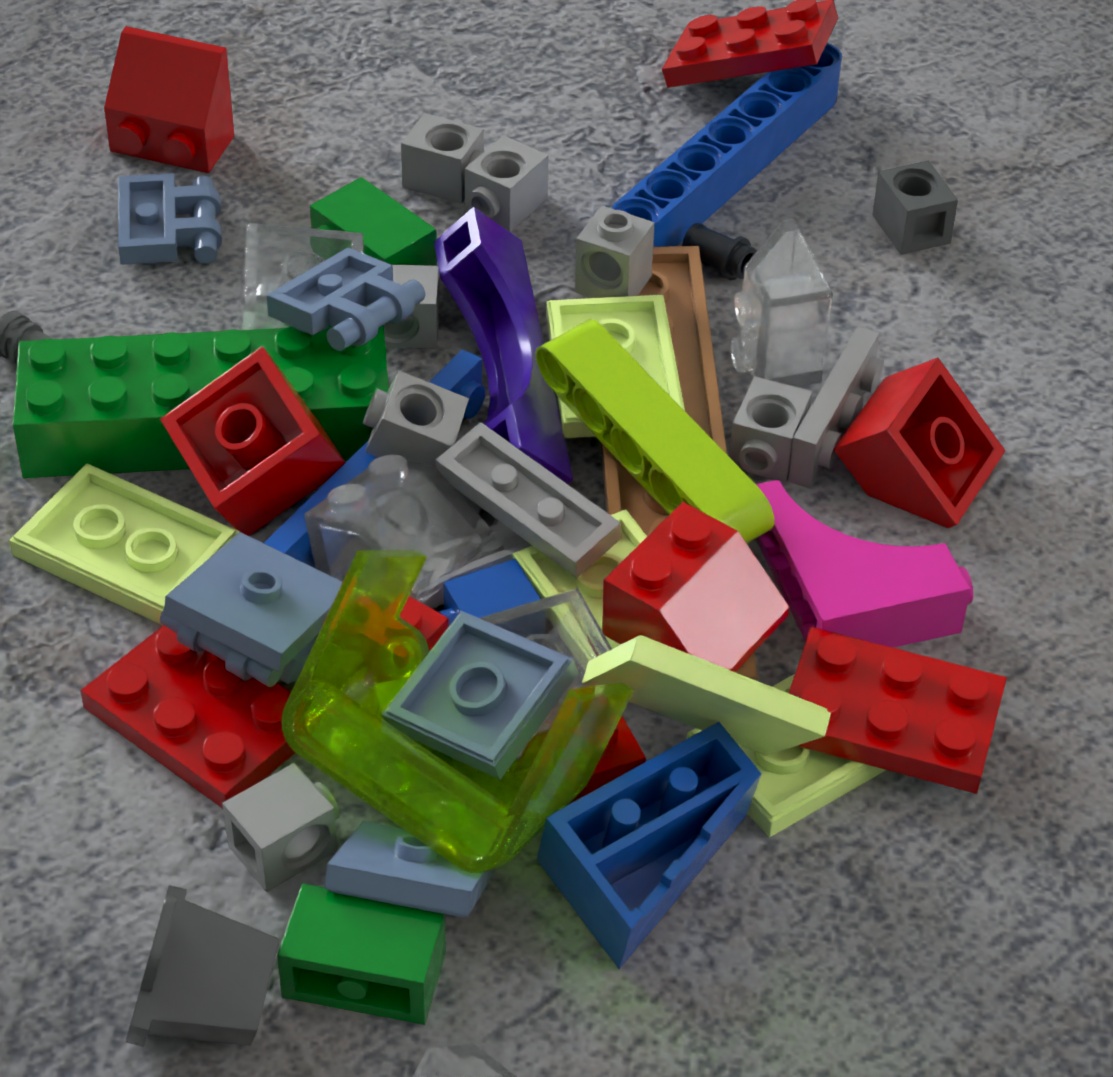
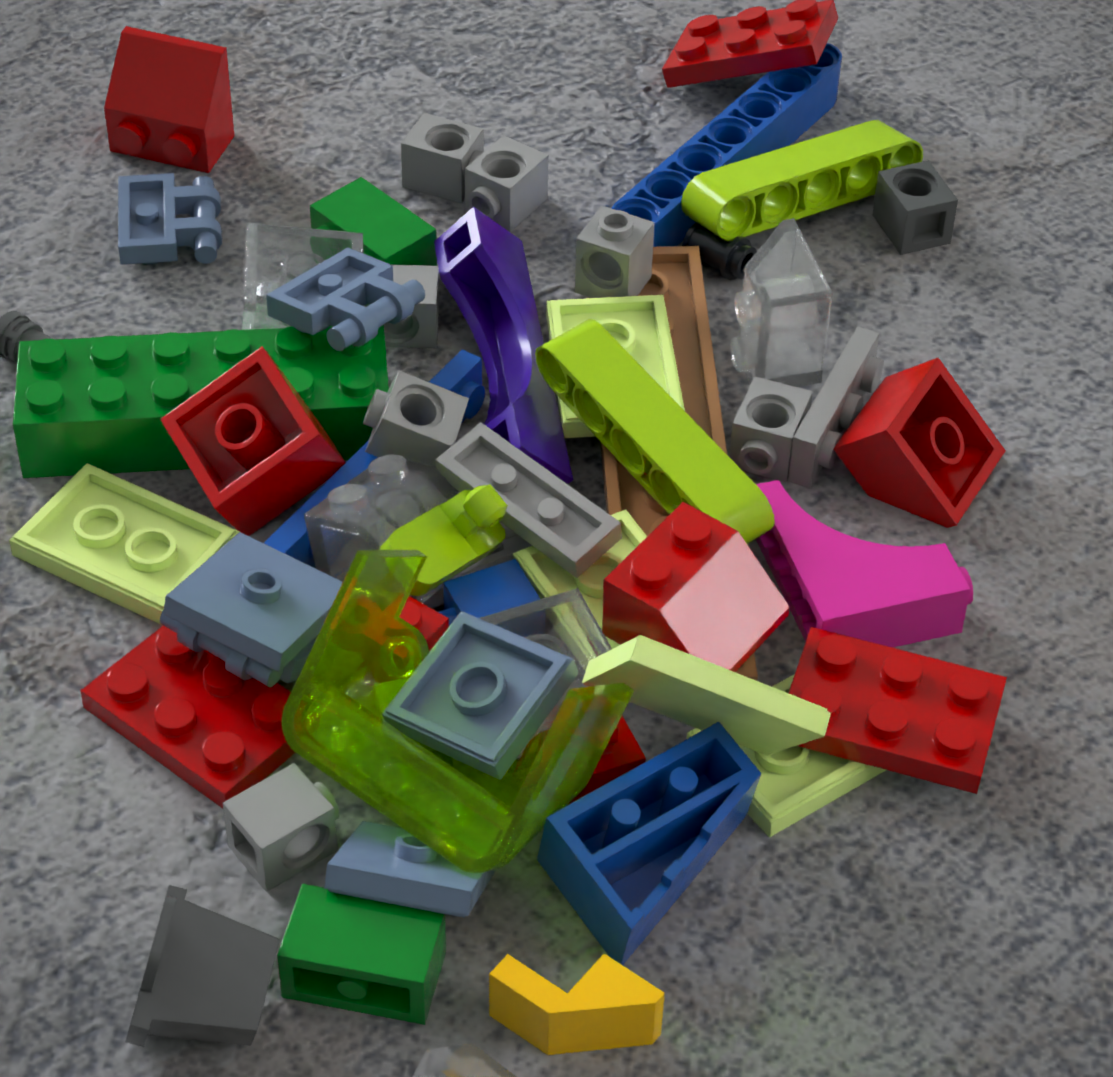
none -> lime piece [379,485,508,596]
none -> yellow slope [489,954,665,1055]
none -> lime beam [681,120,923,241]

